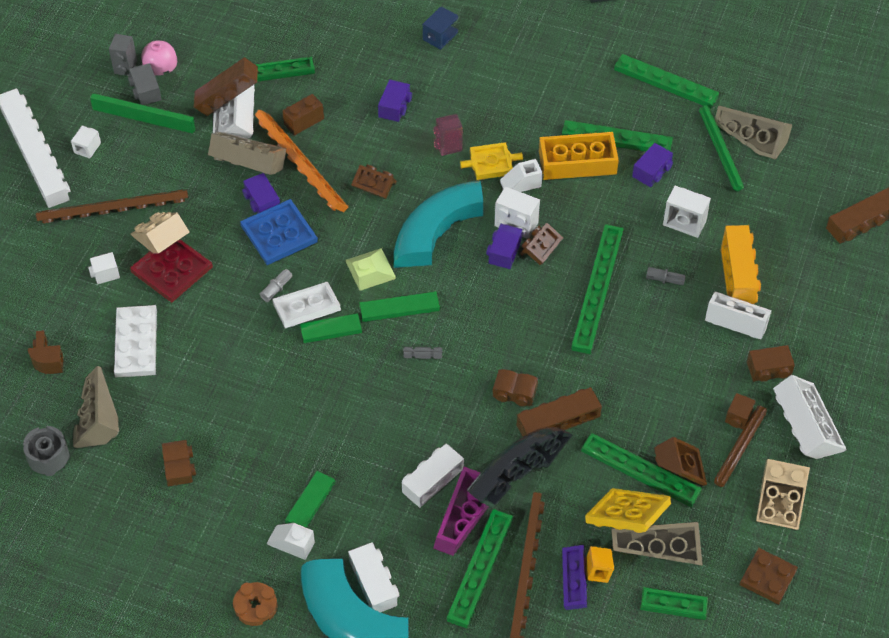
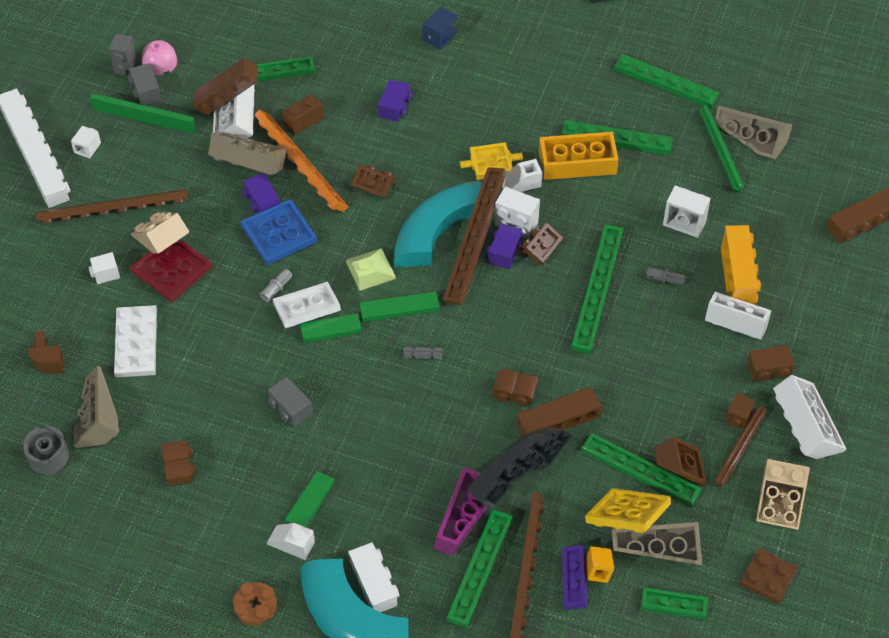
white brick [402,444,464,508] -> none
clear pink brick [433,114,463,156] -> none
dark purple brick [632,143,673,187] -> none
none -> dark grey brick [268,377,313,427]
none -> reddish brown plate [443,167,507,305]

